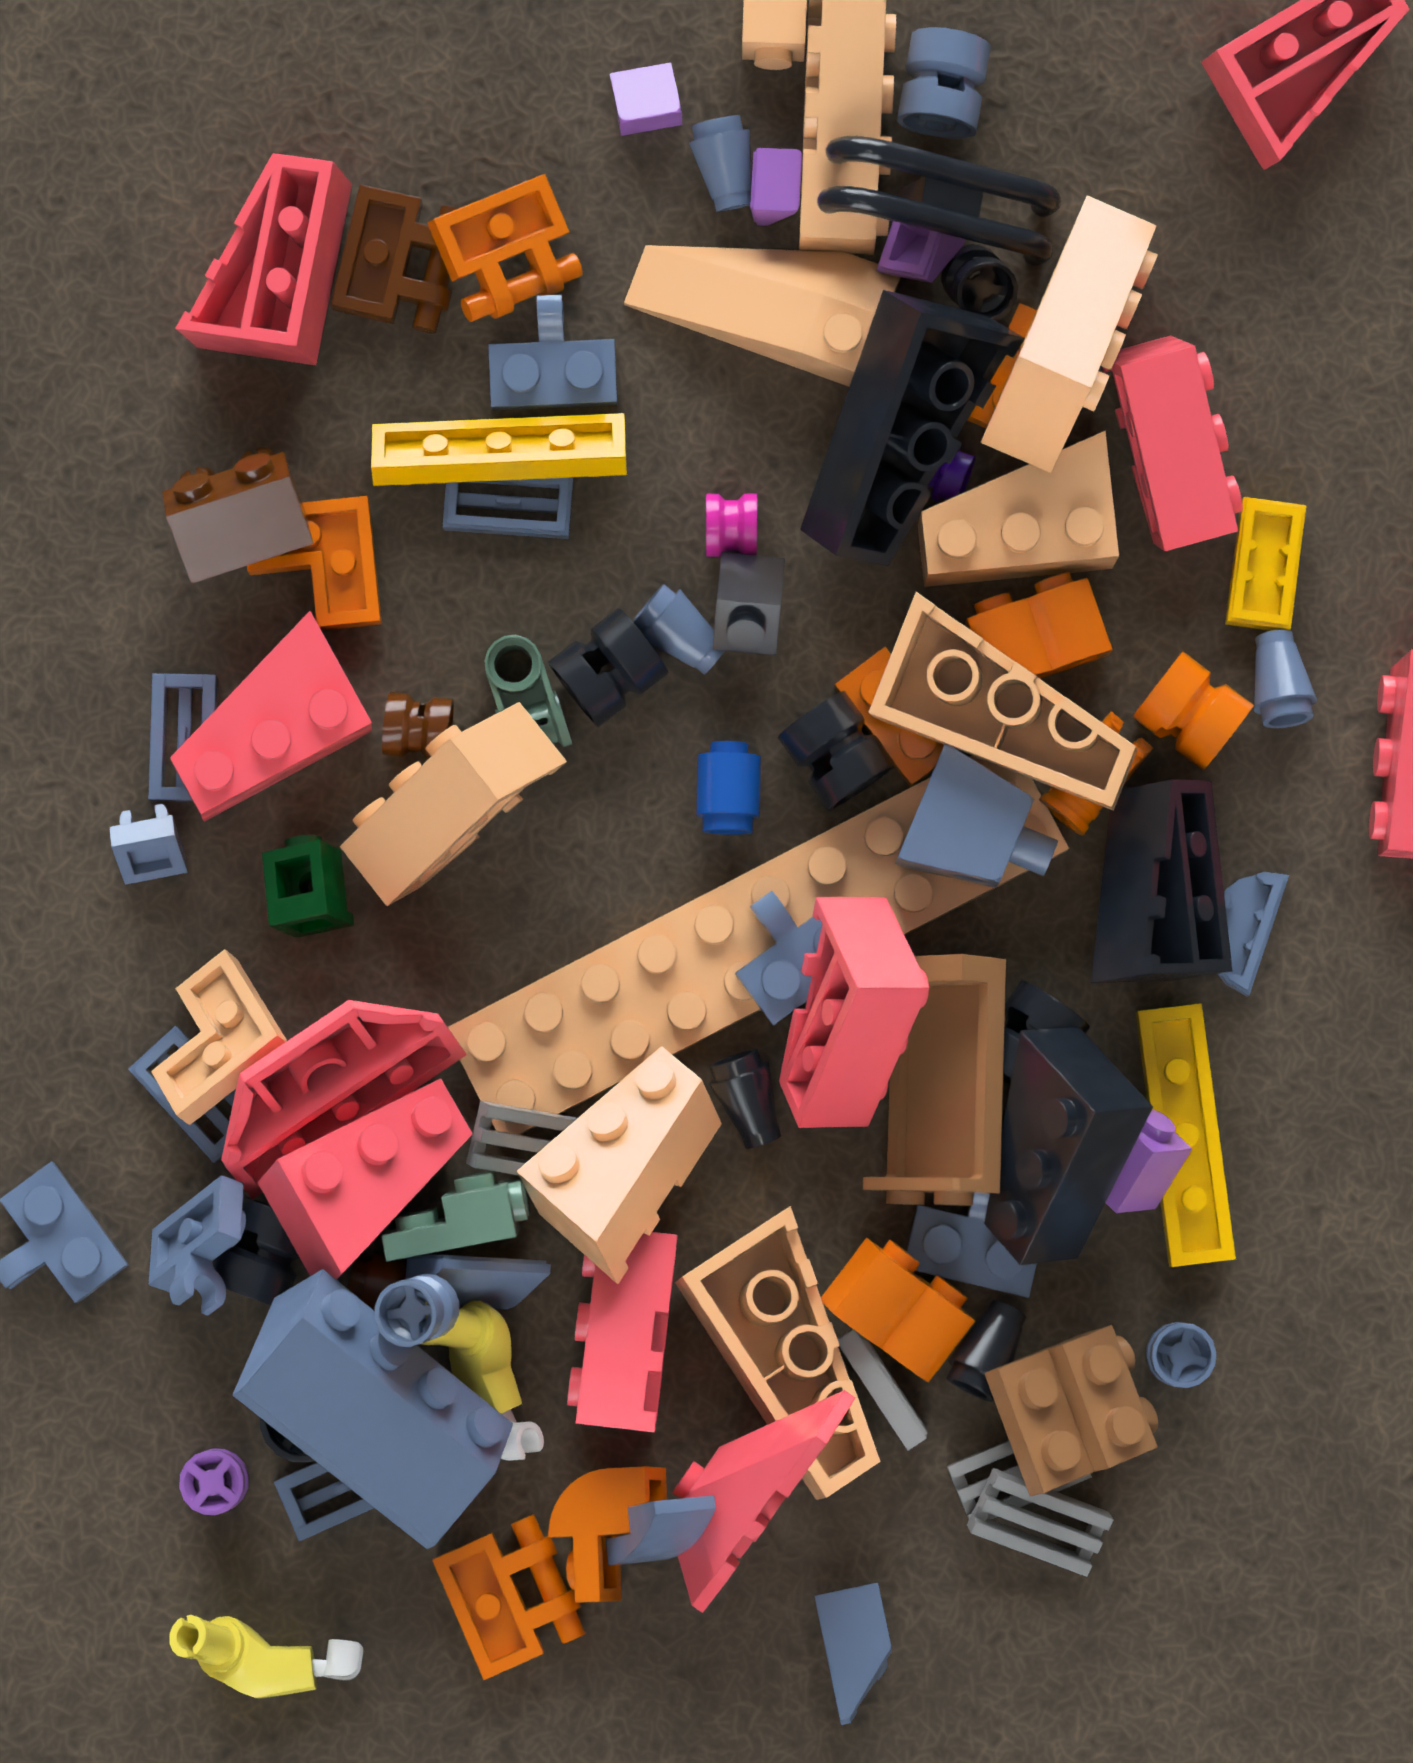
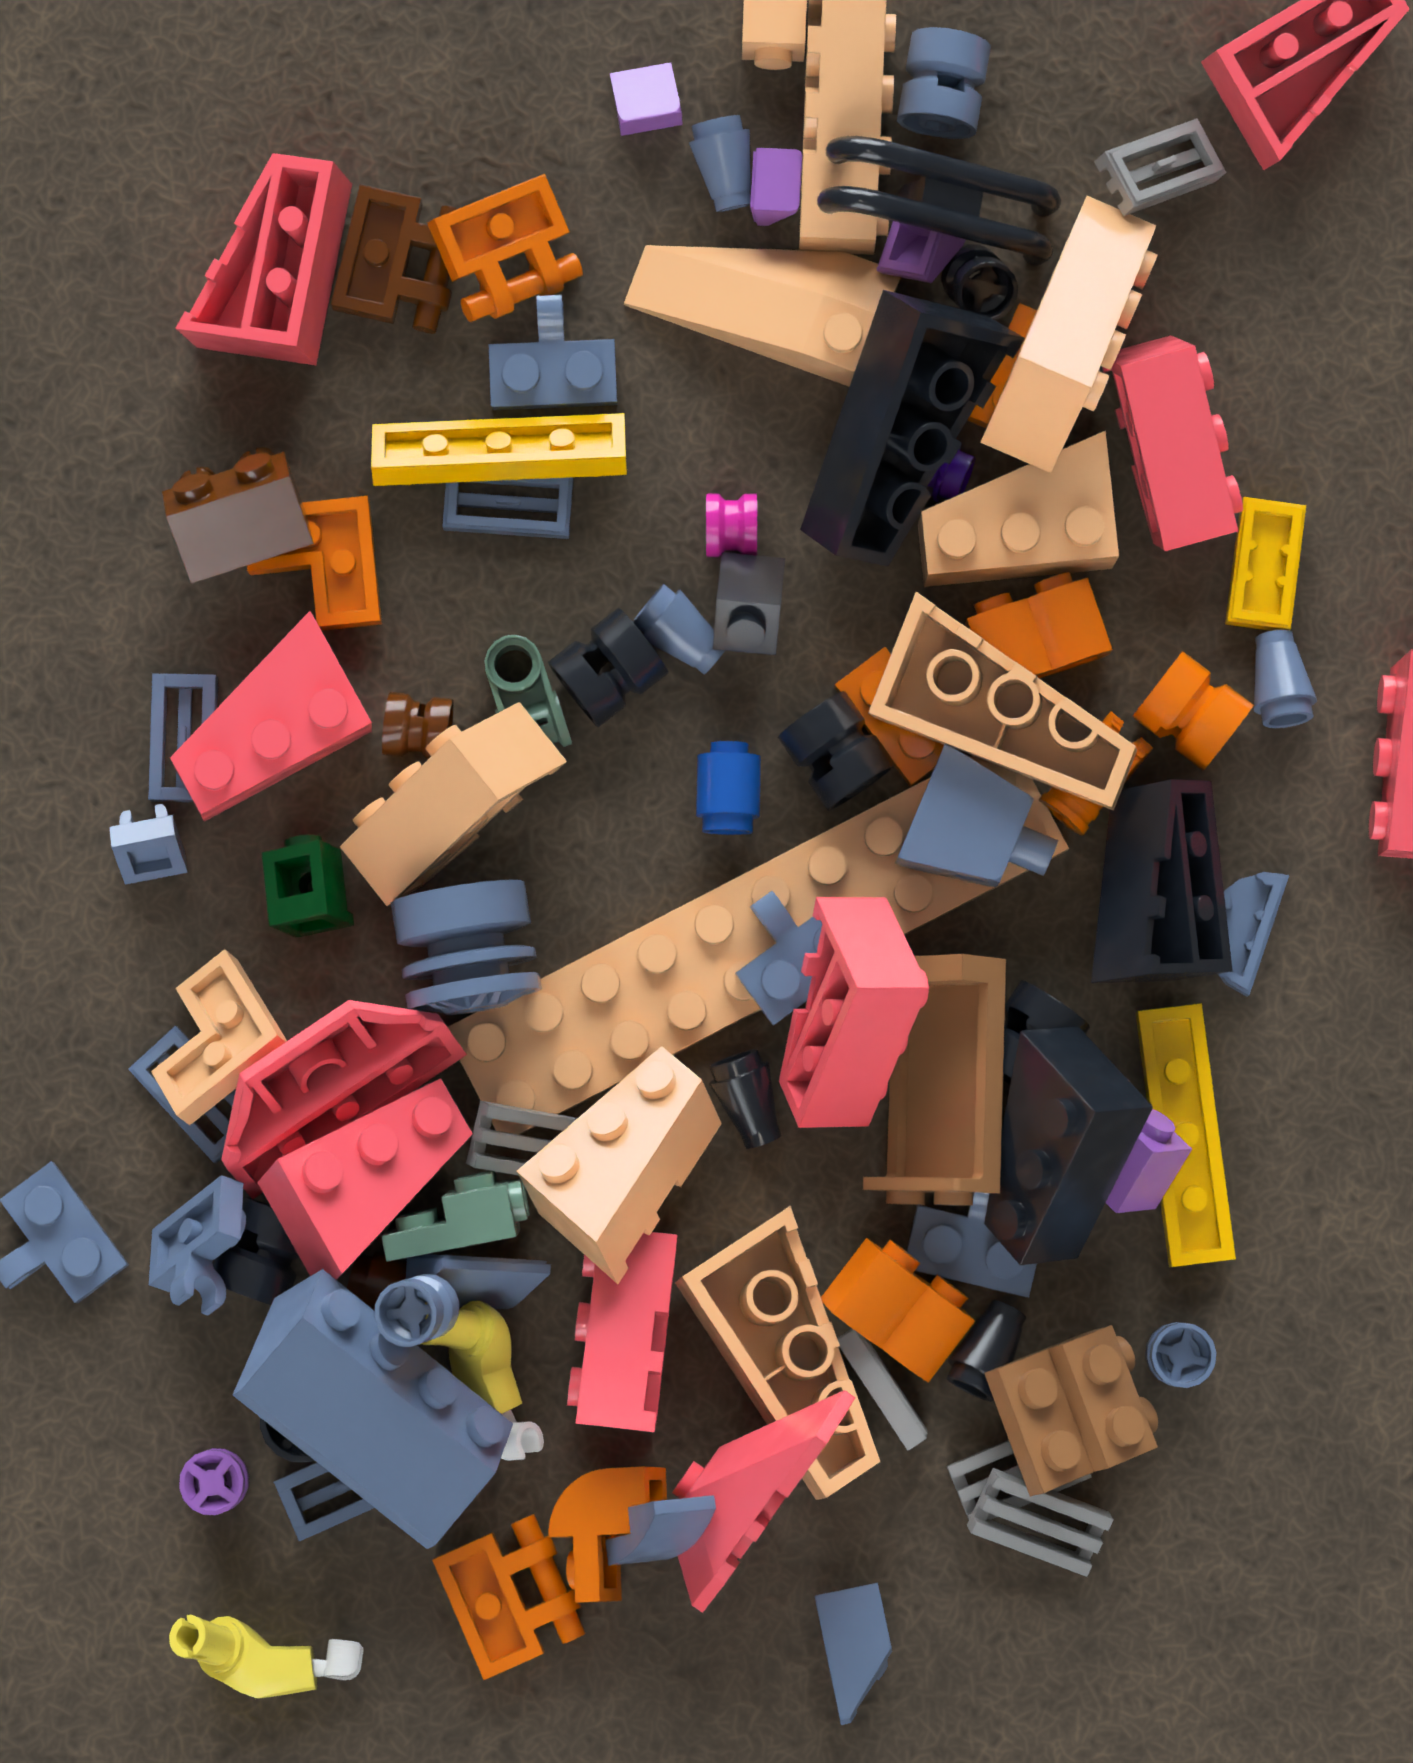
none -> sand blue wheel [391,880,542,1015]
none -> light grey tile [1094,118,1226,216]

